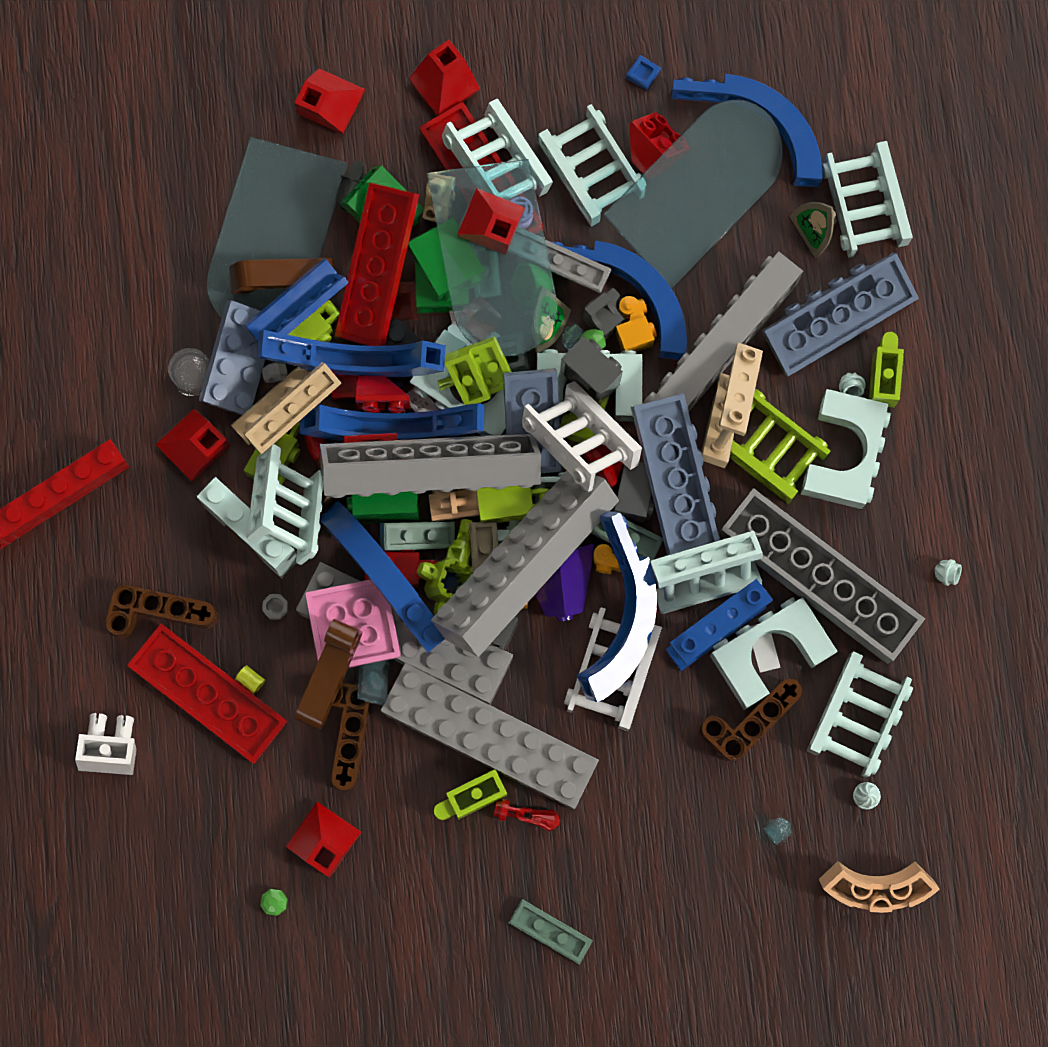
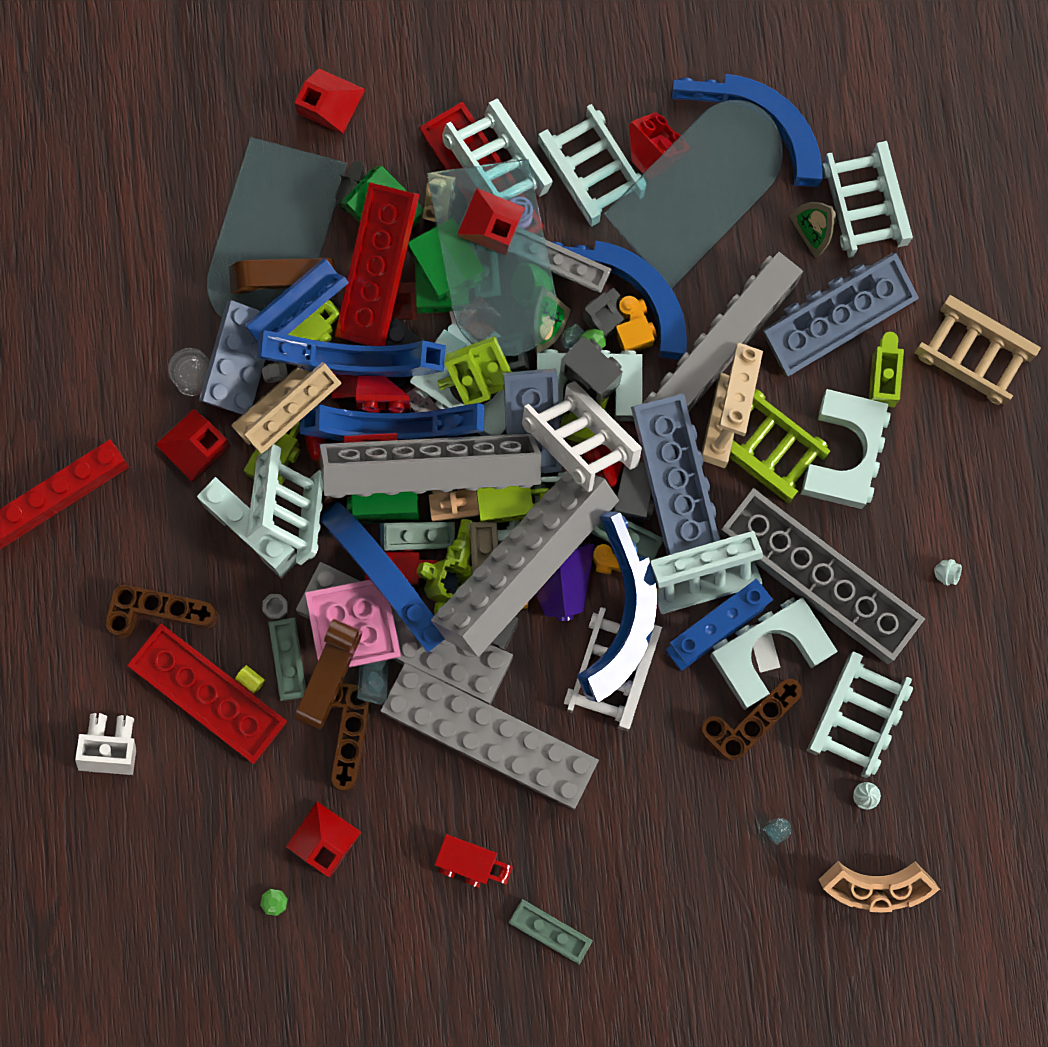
red slope [409,40,480,116] -> none
lime brick [434,769,507,820] -> none
red piece [494,799,560,831] -> none
blue tile [626,55,661,91] -> none
light aqua plate [839,373,866,397] -> none
none -> sand green tile [269,617,306,701]
none -> red brick [435,834,513,888]
none -> tan fence [915,295,1041,406]

